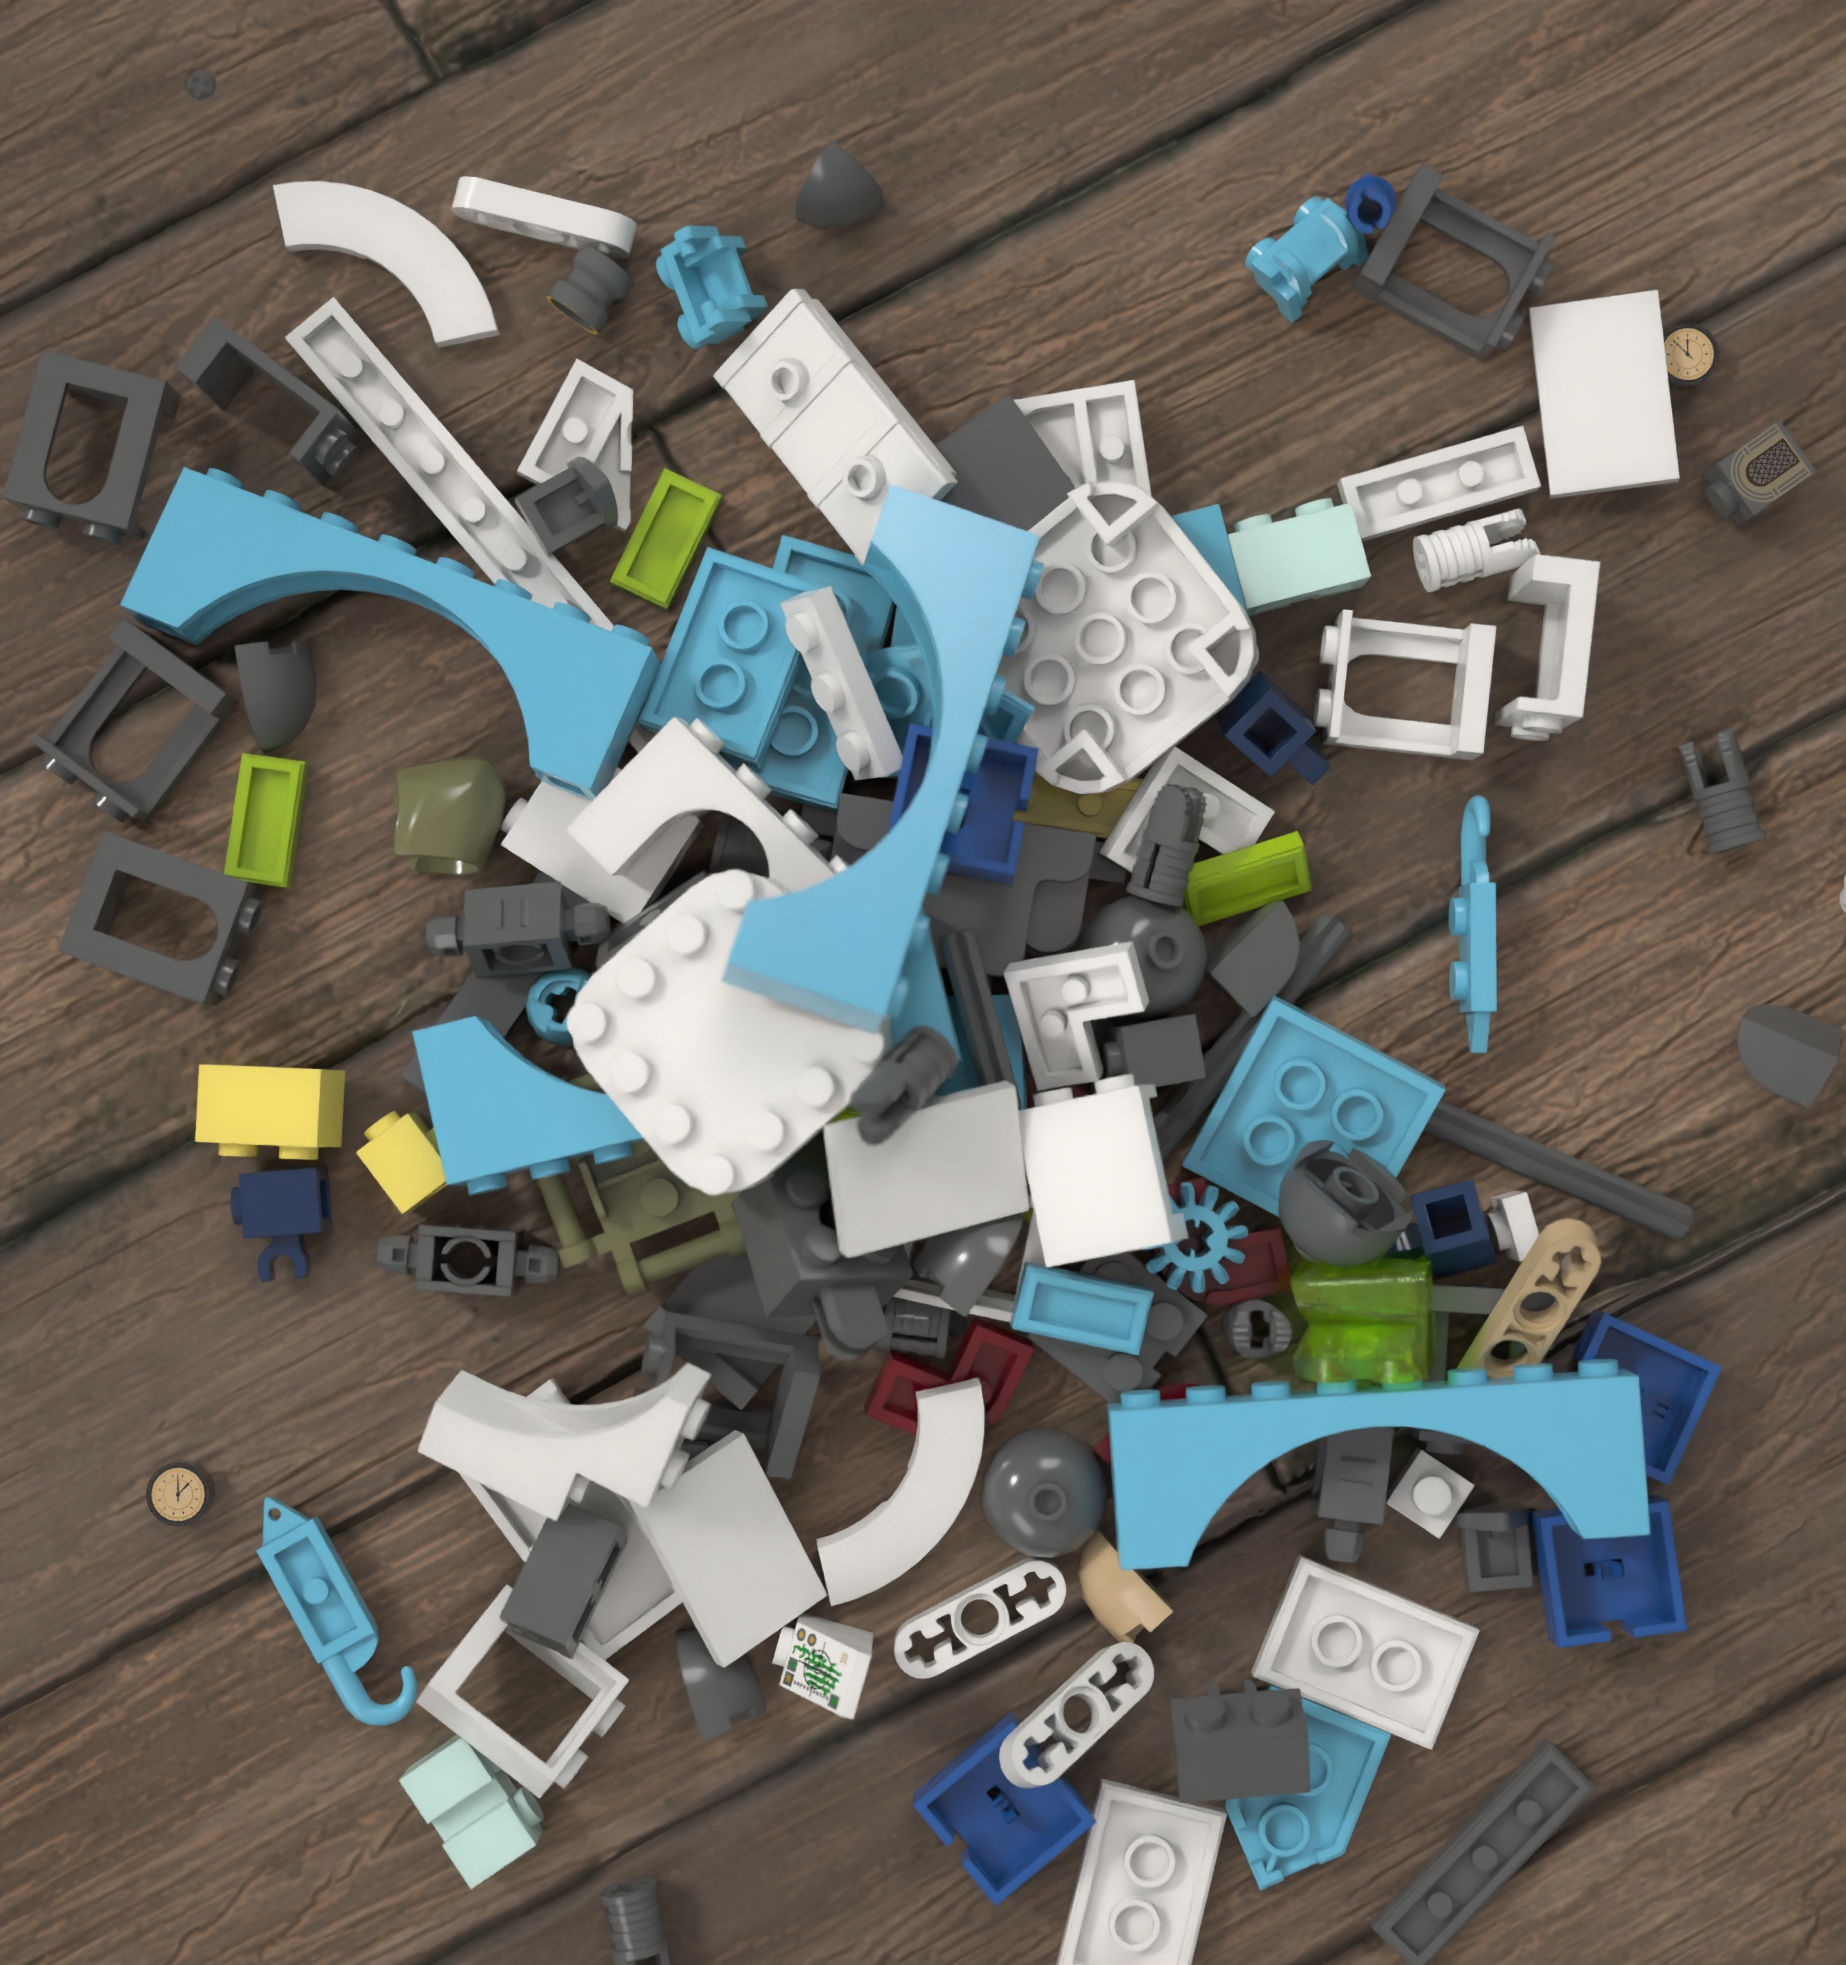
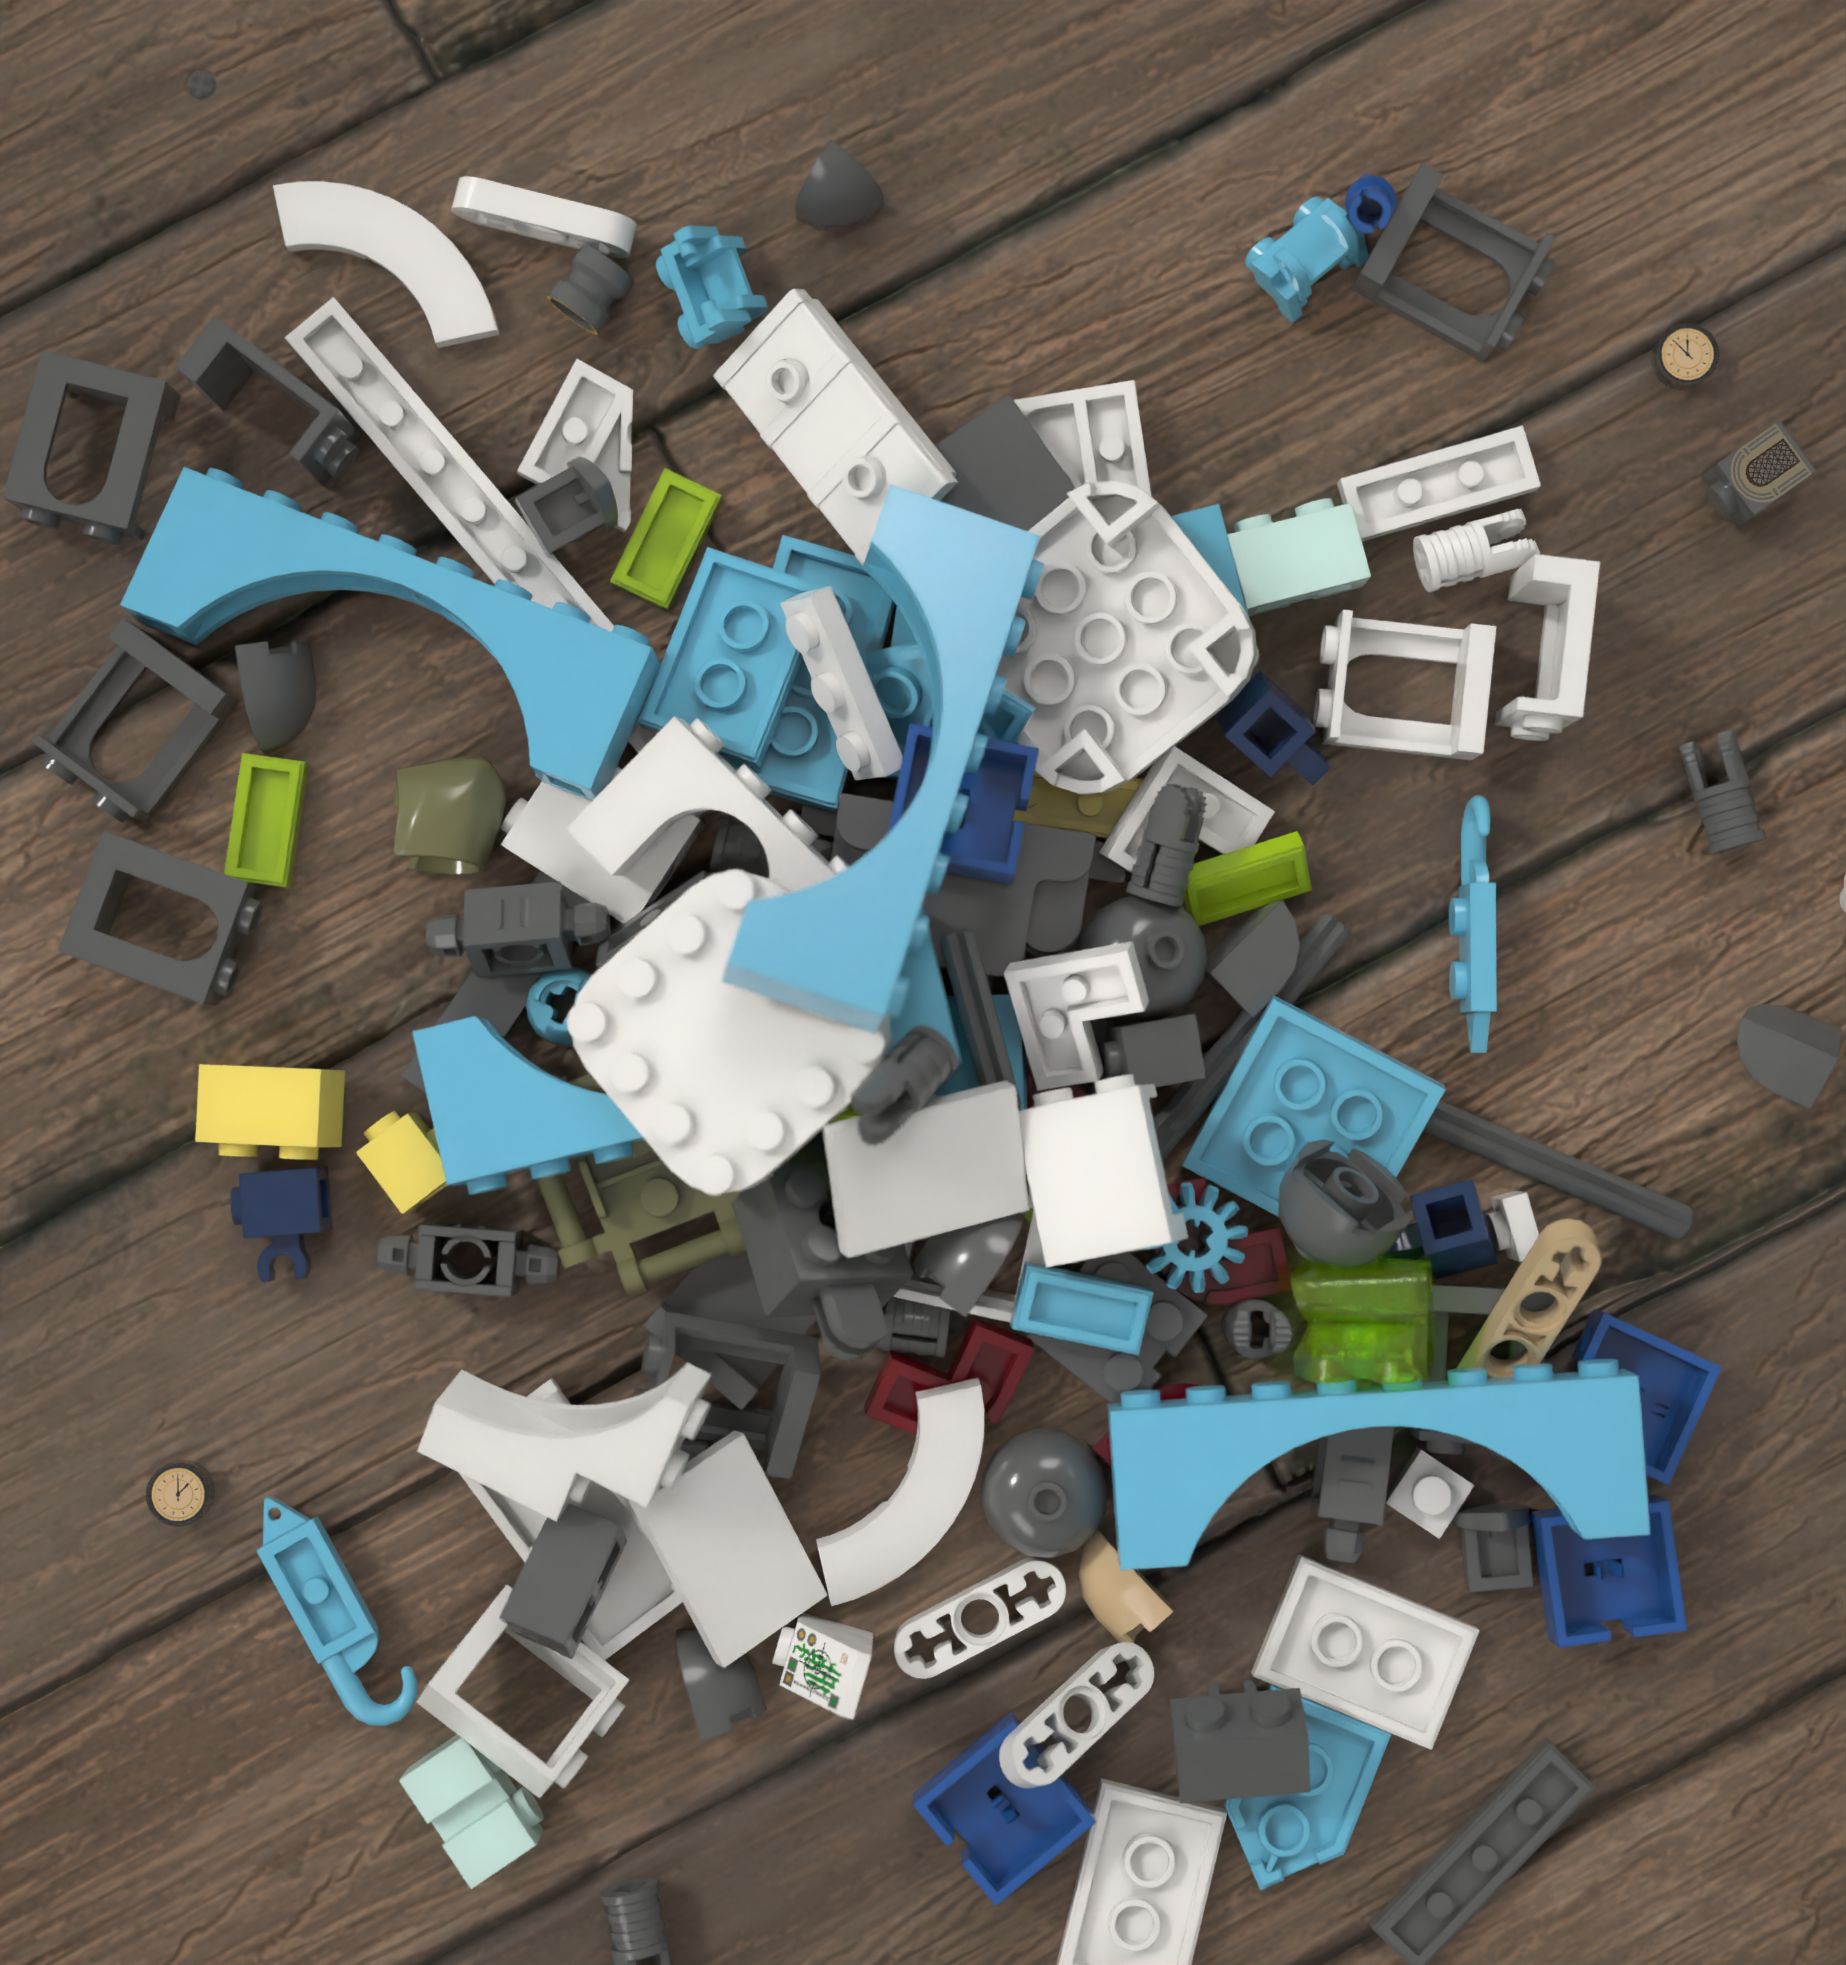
white tile [1529,290,1680,499] -> none

